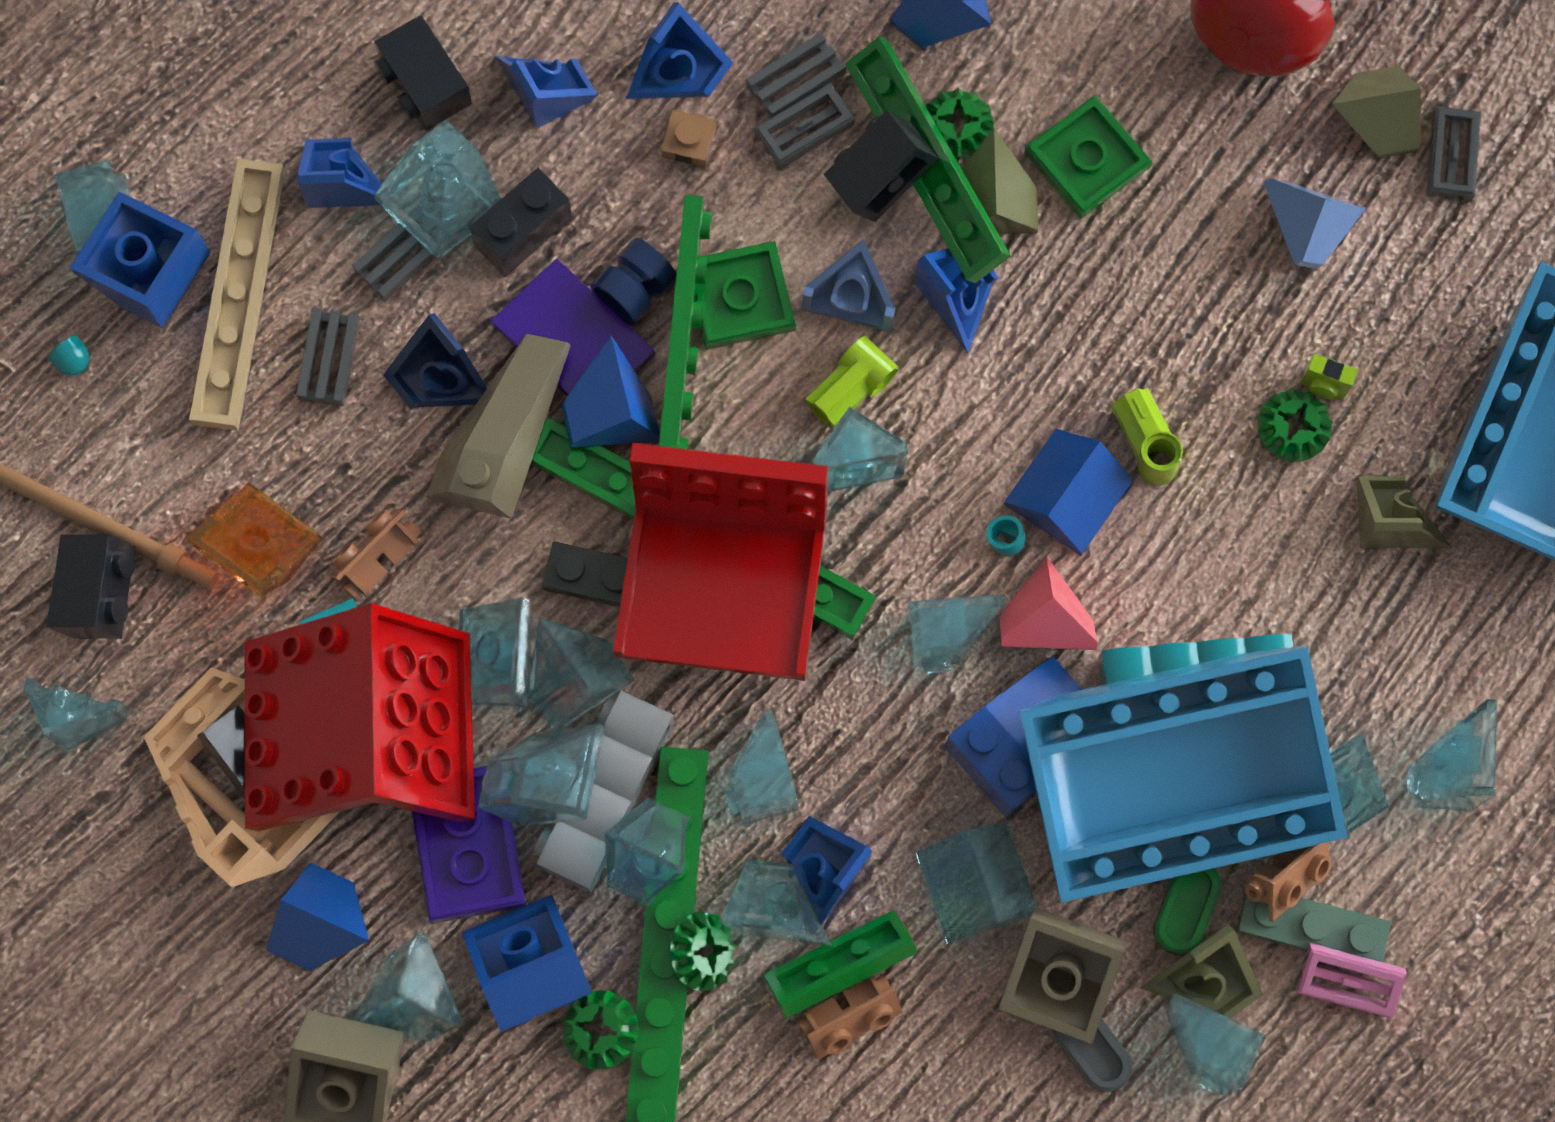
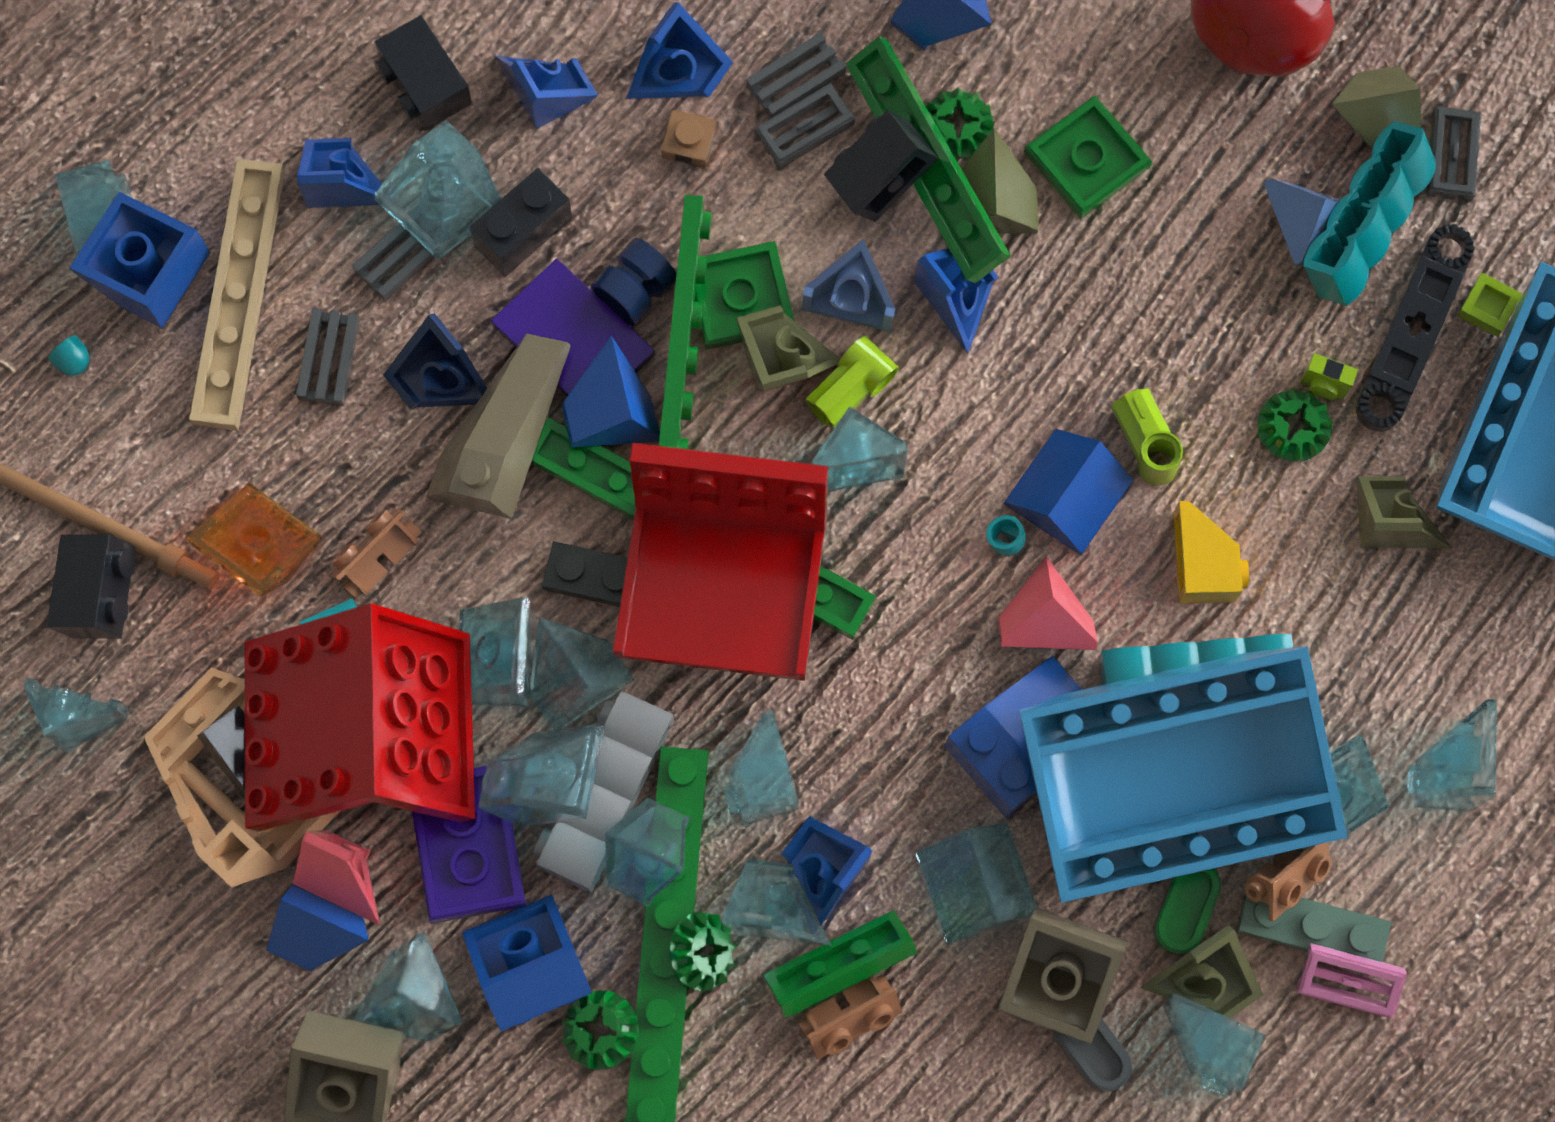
clear light blue slope [906,594,1005,673] -> none
none -> coral slope [293,830,380,925]
none -> olive slope [737,305,840,391]
none -> yellow slope [1173,501,1249,604]
none -> teal brick [1304,121,1436,306]
none -> black piece [1356,224,1475,432]
none -> lime plate [1457,272,1523,337]

